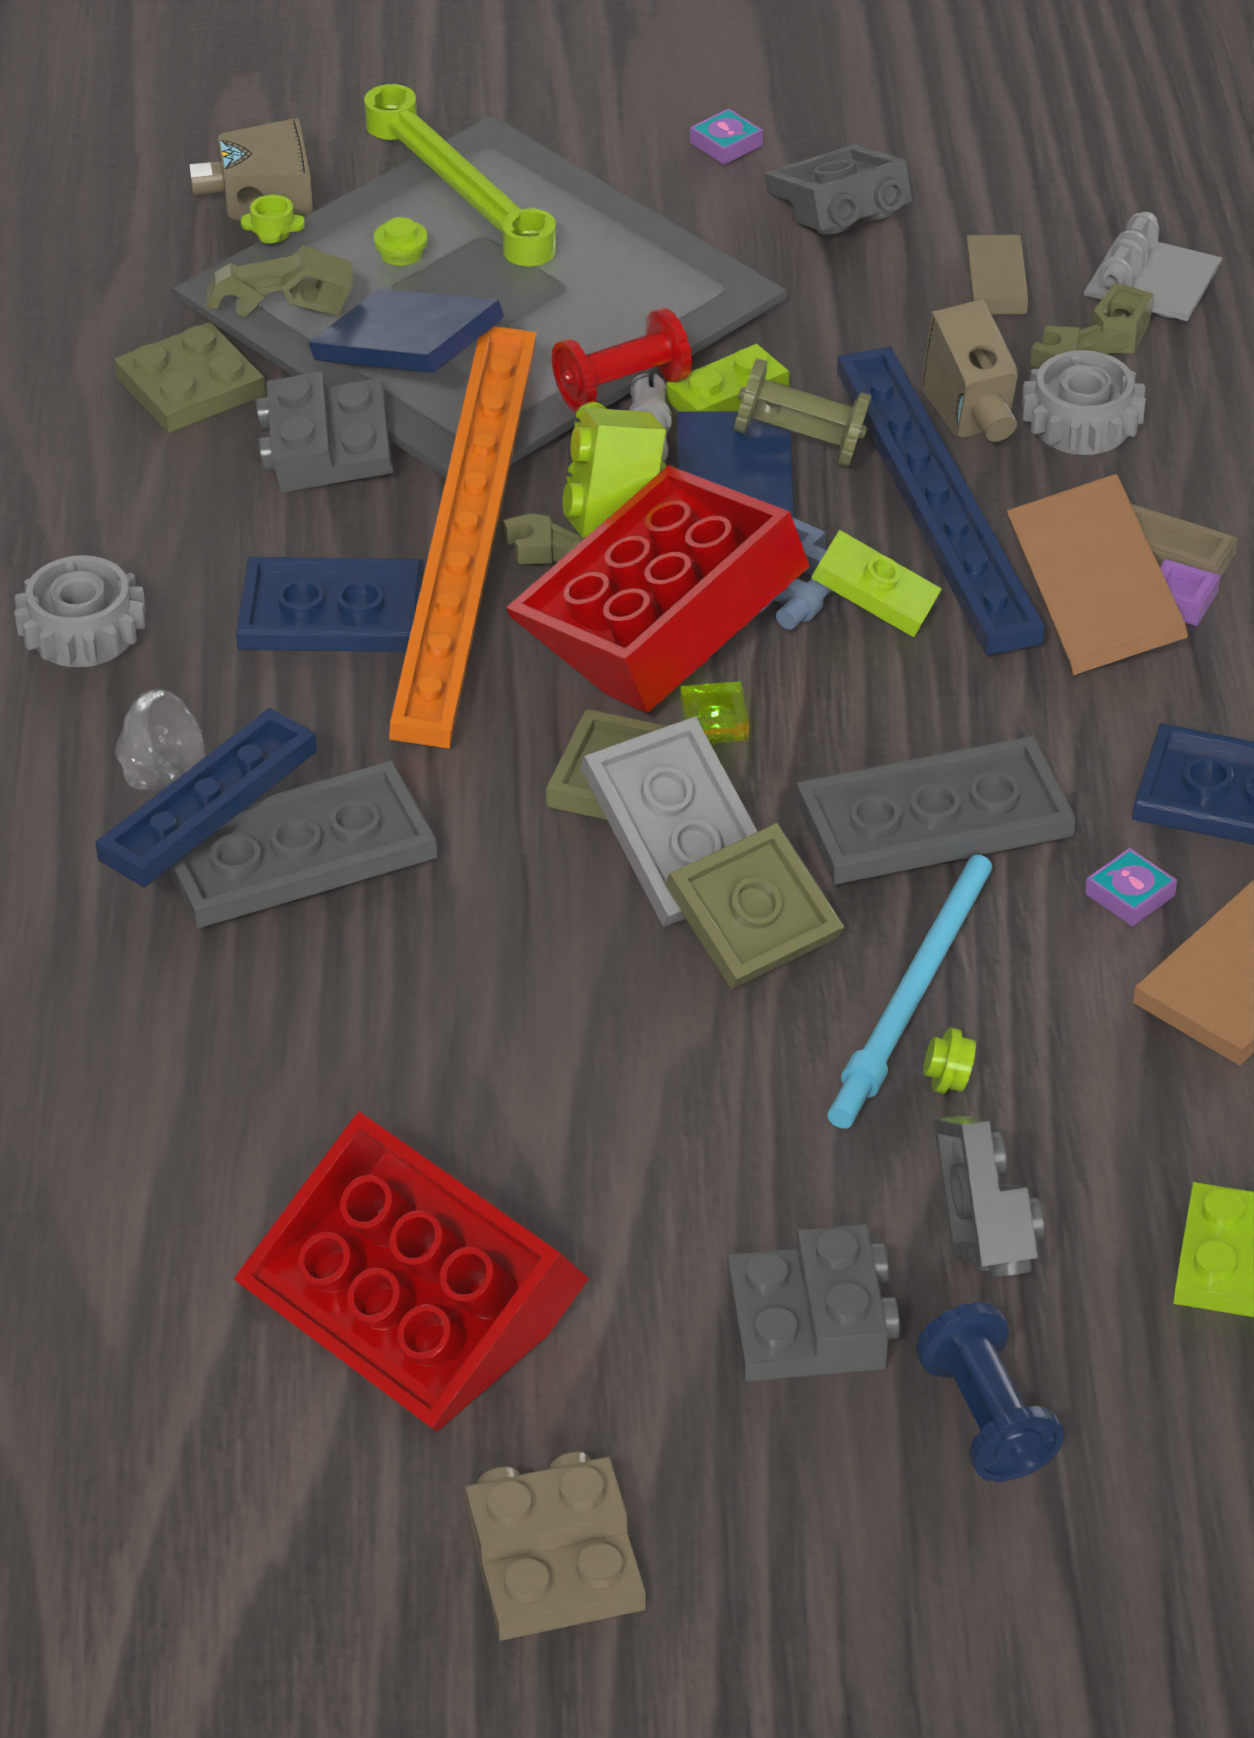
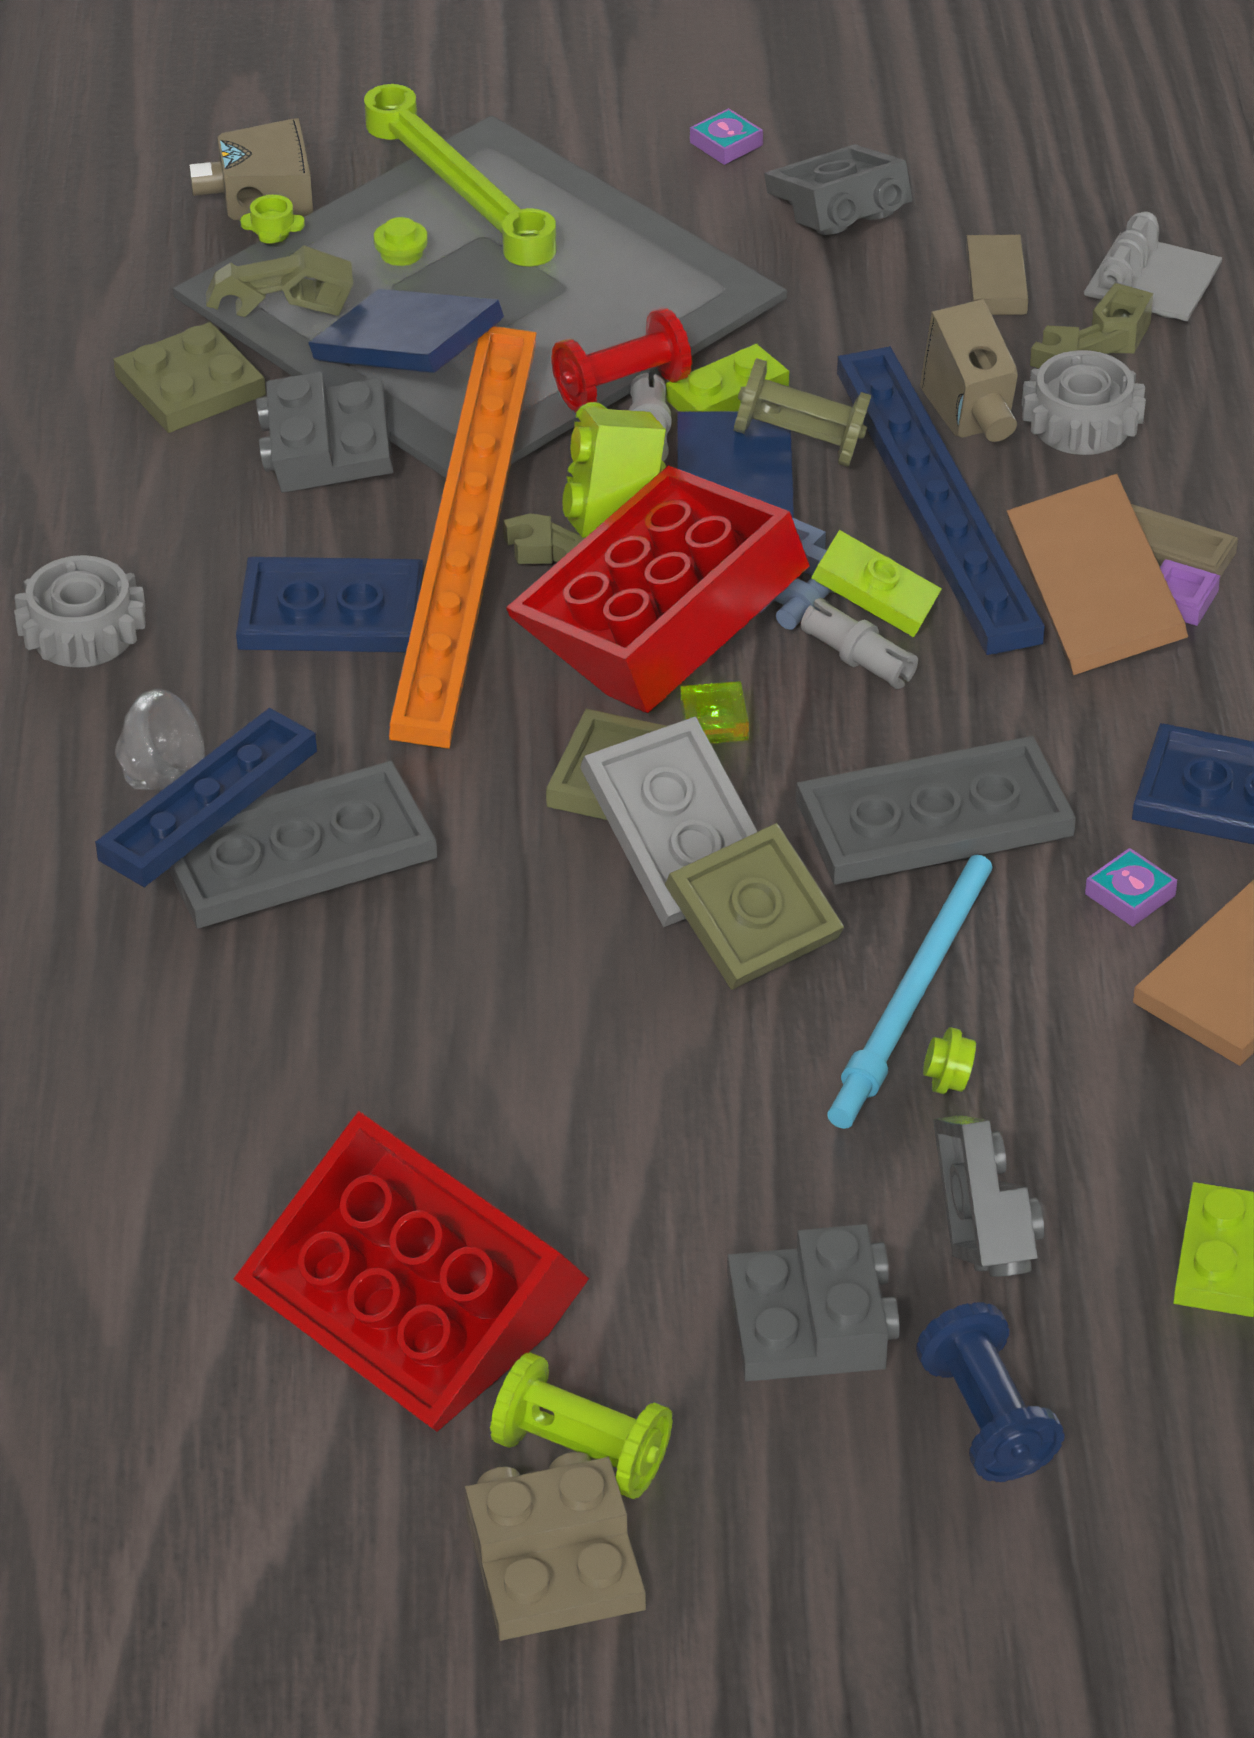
none -> lime hose [490,1352,673,1499]
none -> light grey pin [801,598,918,689]

